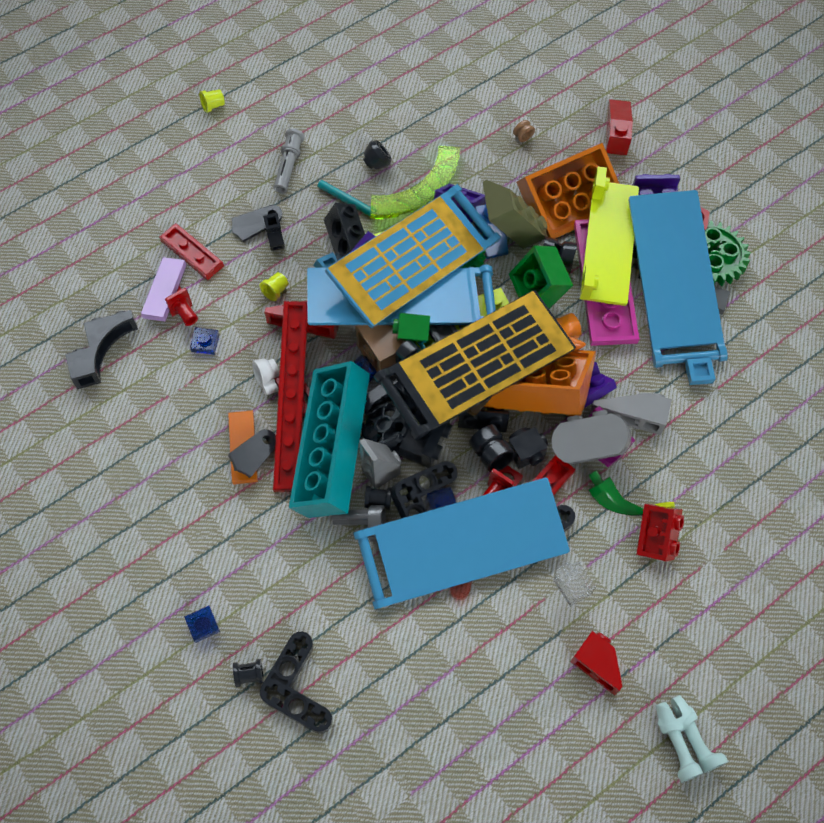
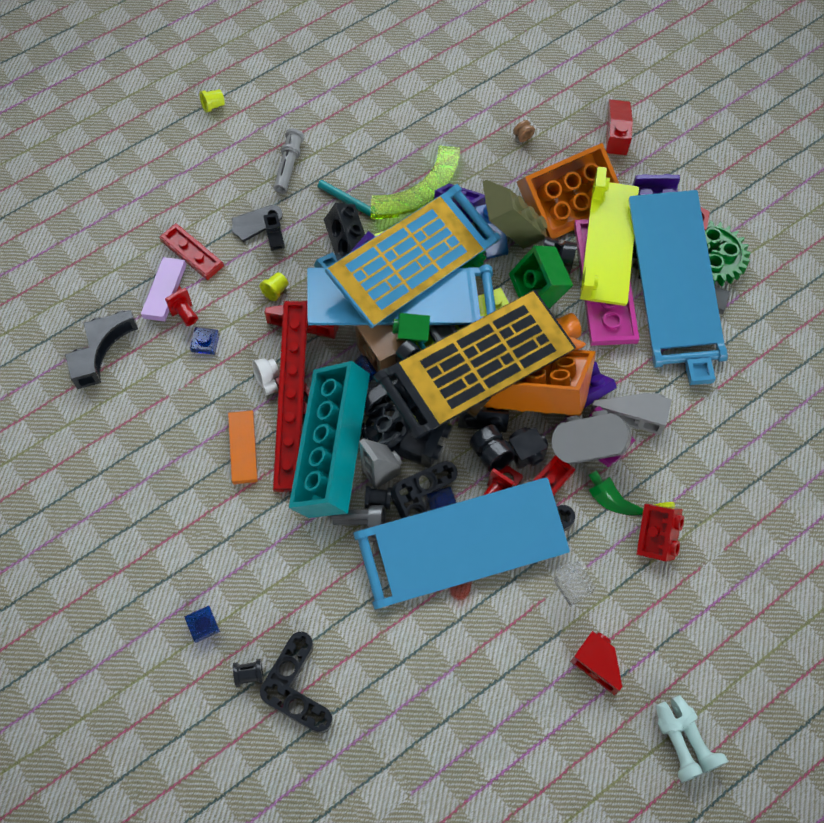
black piece [228,429,276,478] -> none
black cone [363,140,392,170] -> none

